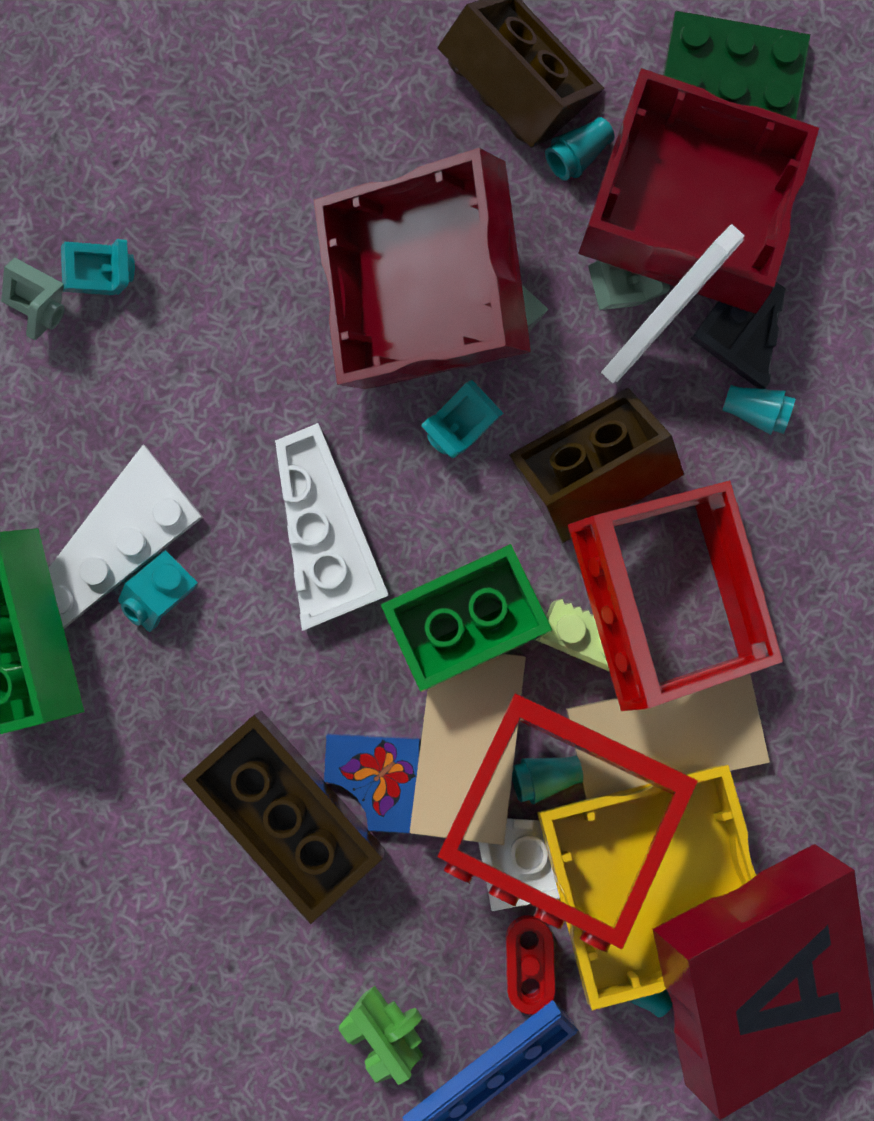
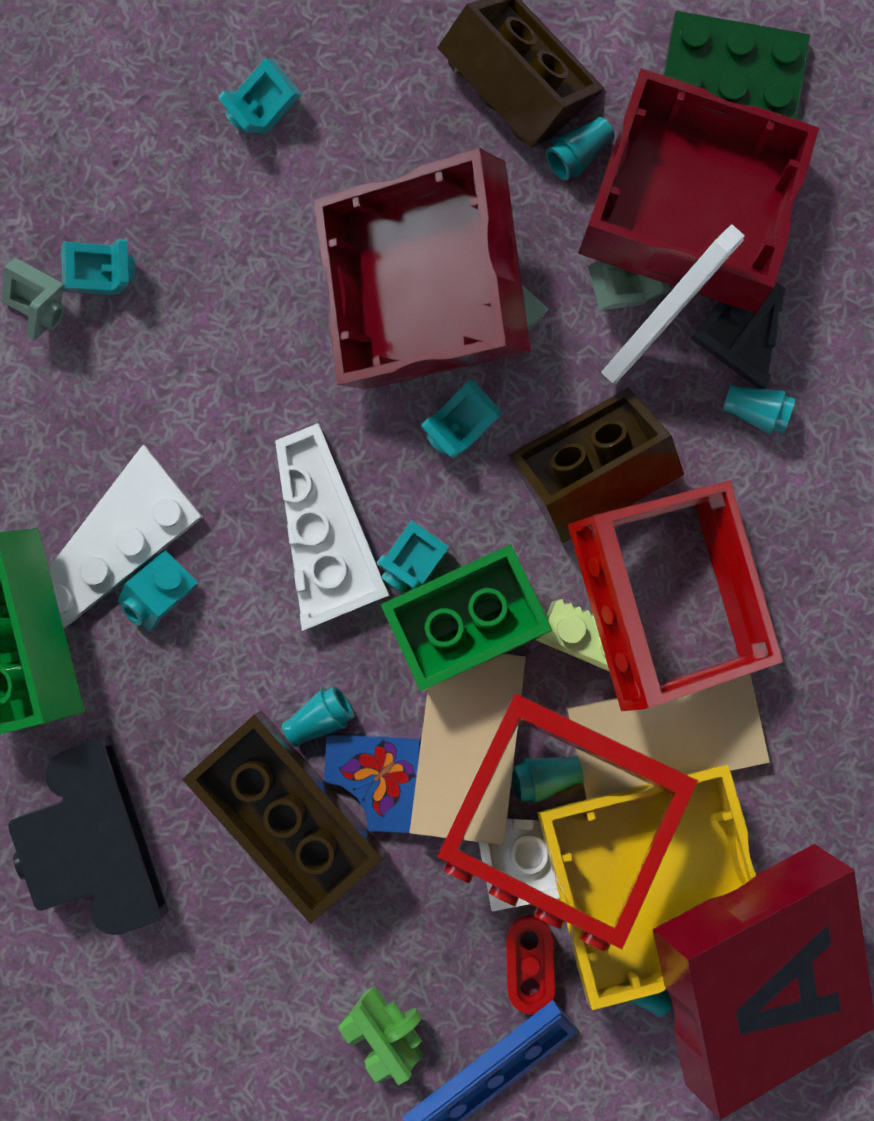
none -> black brick [8,735,169,935]
none -> teal bracket [218,58,302,134]
none -> teal cone [282,686,354,747]
none -> teal bracket [377,520,450,594]

